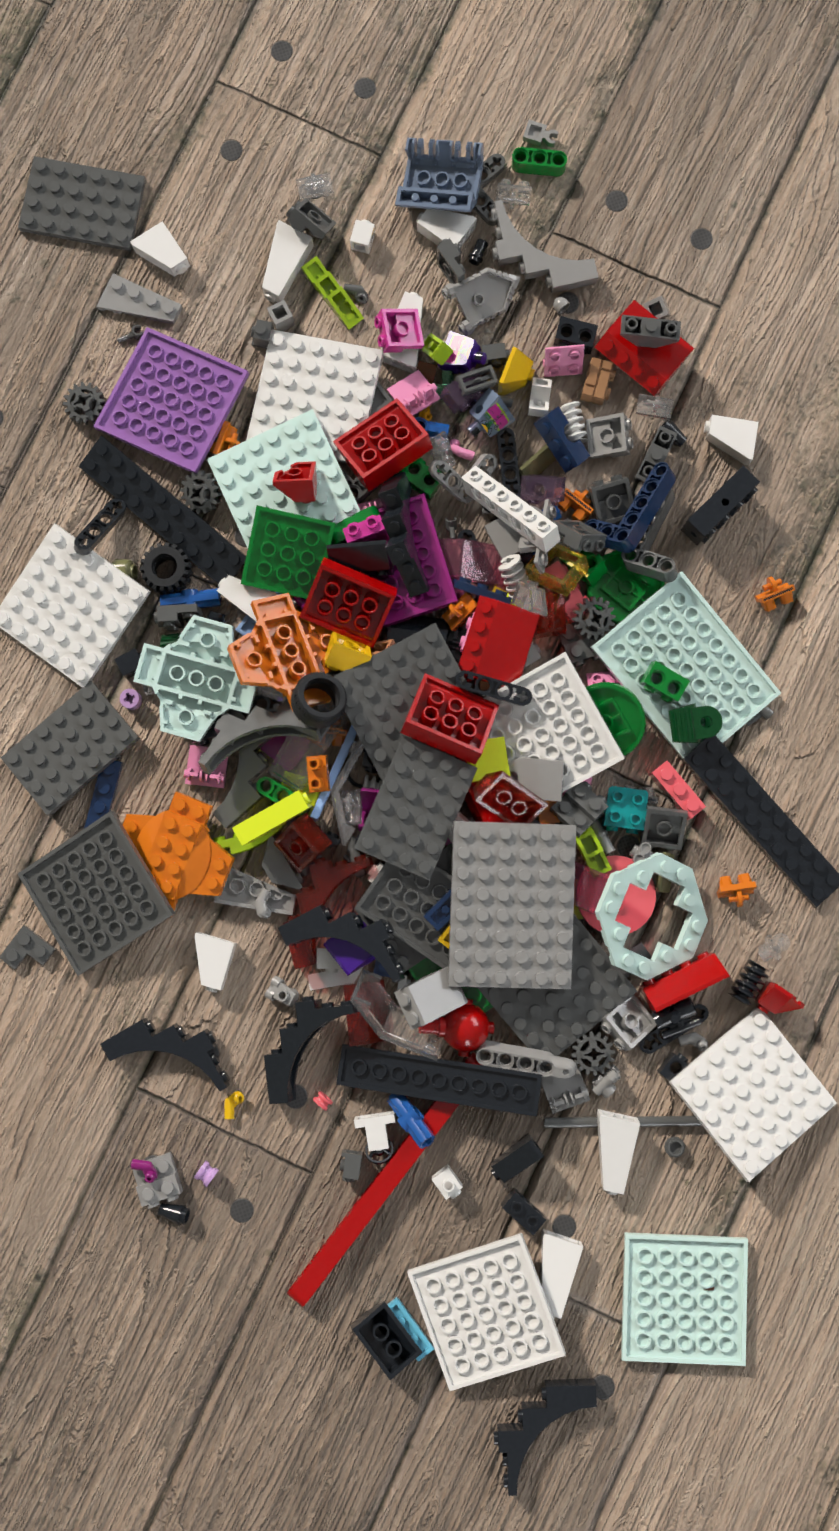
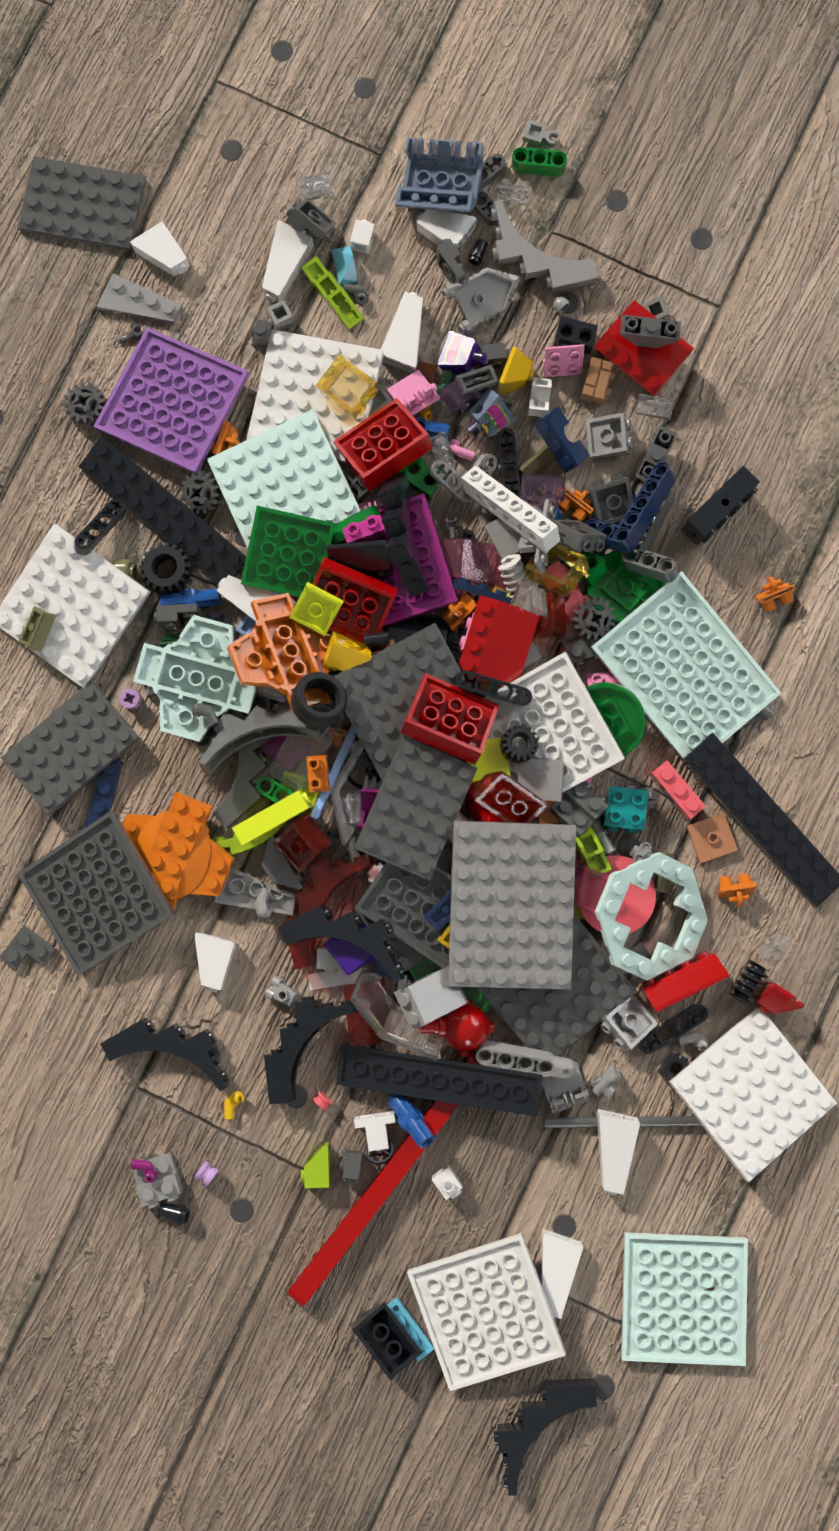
black brick [114,648,142,679] -> none
bright pink hinge [184,745,228,788] -> none
red slope [272,461,317,504] -> none
dark pink plate [374,309,424,353] -> none
lime slope [420,333,453,365] -> none
black slope [490,1133,544,1183] -> none
black brick [501,1188,547,1236] -> none
white piece [560,401,588,443] -> none
dark grey gear [571,1031,615,1076] -> none
green brick [640,661,690,704] -> none
dark grey plate [640,806,688,851] -> none
black pin [652,997,702,1039] -> none
black cone [662,419,687,447] -> none
dark grey plate [664,1136,685,1158] -> none
dark green piece [668,703,723,743] -> none
white slope [704,415,758,465] -> none
none -> olive slope [19,606,56,652]
none -> dark grey arm [191,703,220,727]
none -> neon yellow tile [289,582,343,636]
none -> lime slope [301,1142,330,1188]
none -> clear yellow window [315,354,379,418]
none -> medium azure slope [332,246,358,287]
none -> black pin [364,630,389,648]
none -> black tyre [500,724,539,764]
none -> nougat plate [686,813,738,863]

